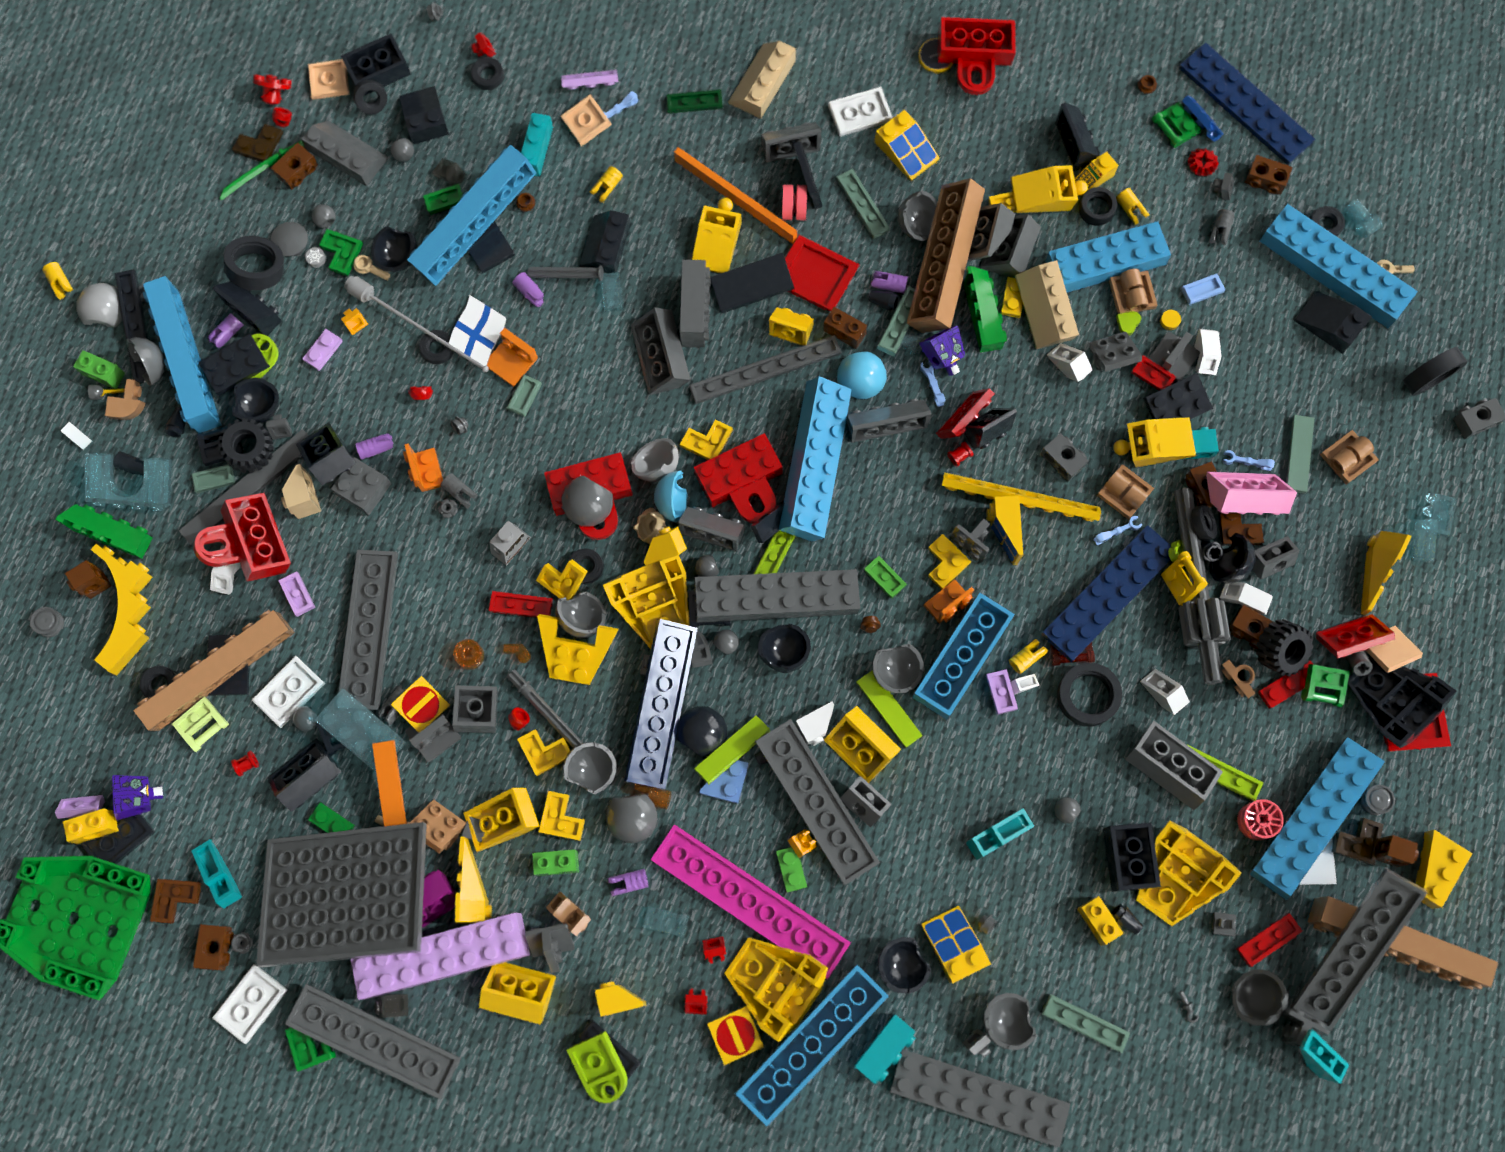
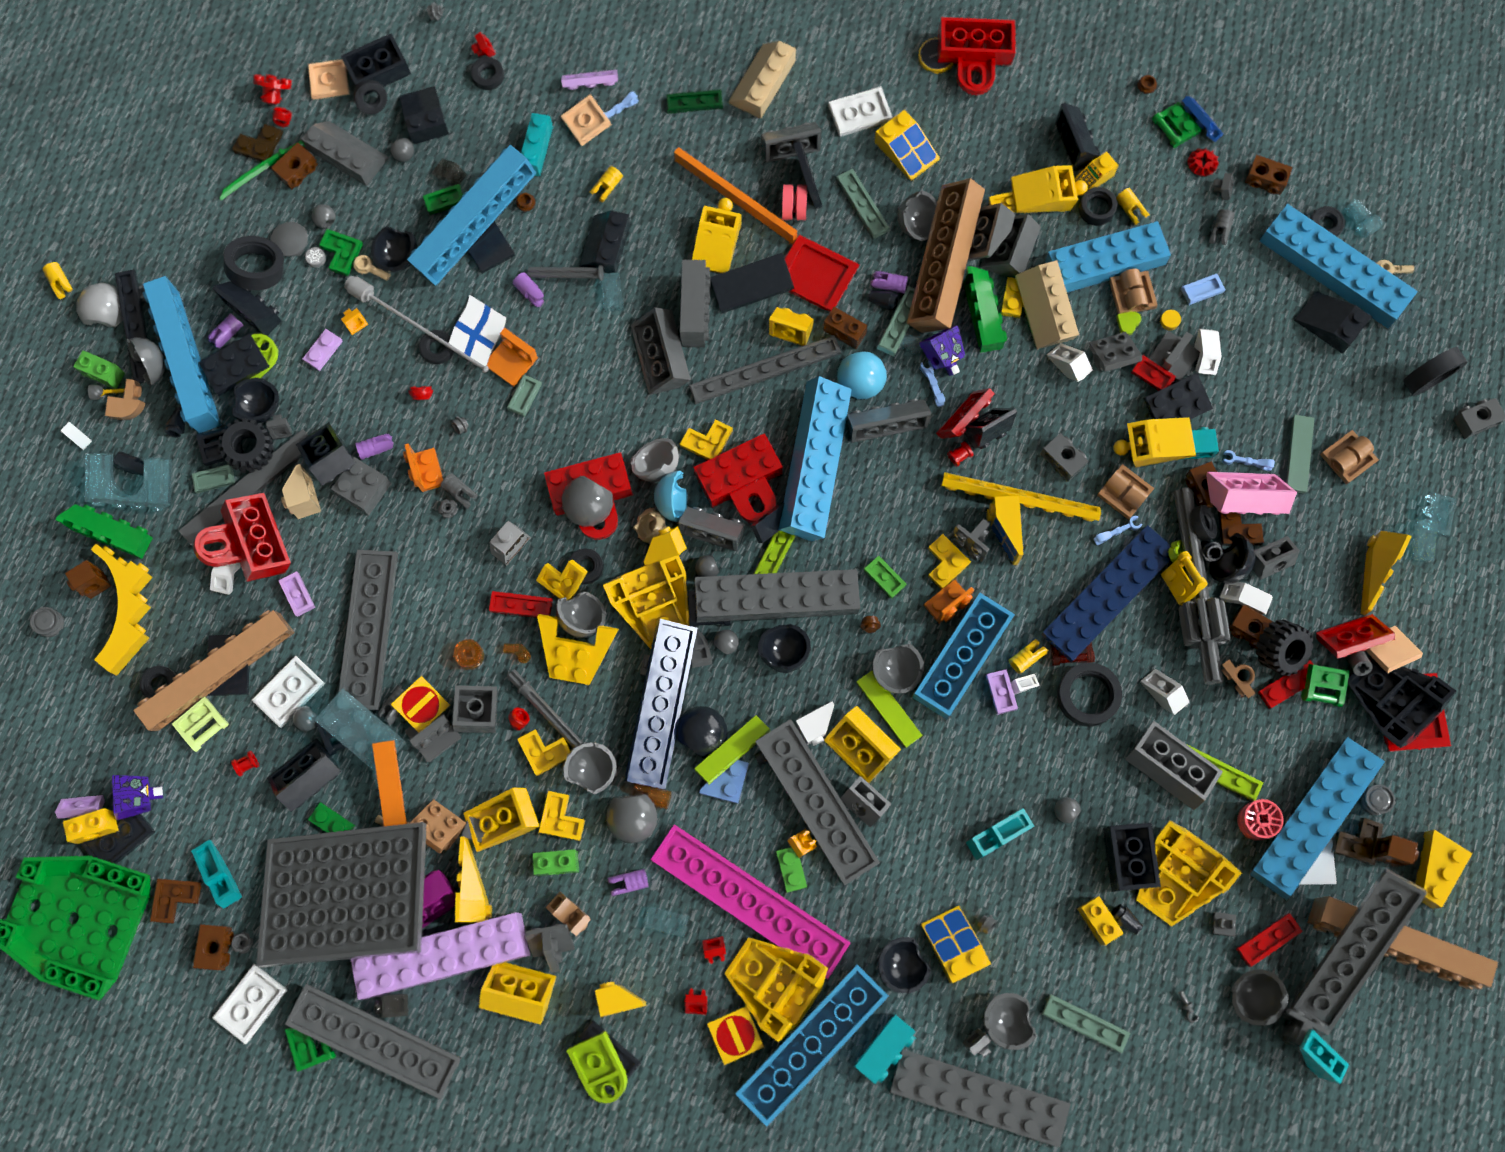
dark blue plate [1179,43,1315,165] -> none

